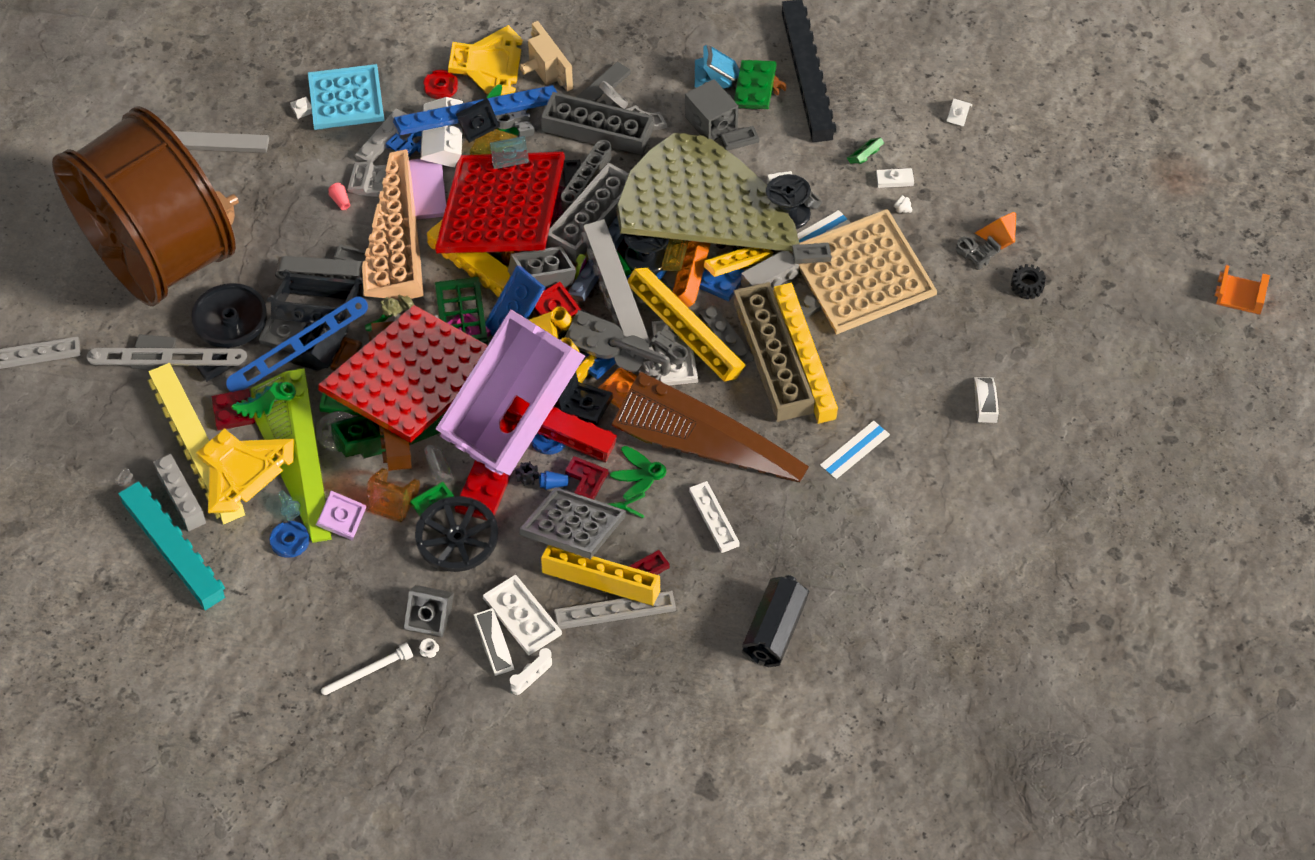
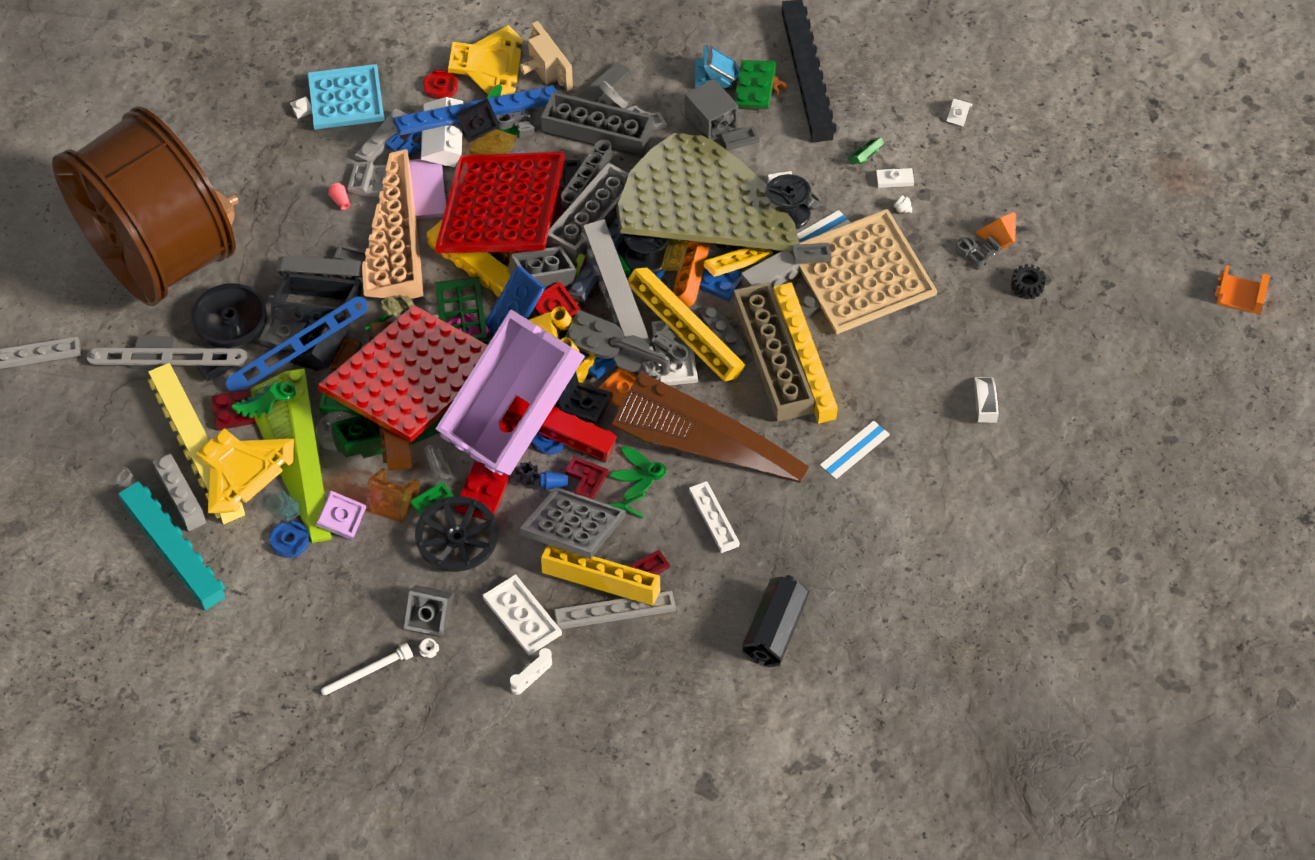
light grey tile [173,131,269,153] -> none
slope [474,608,514,676] -> none
clear light blue tile [490,136,529,169] -> none

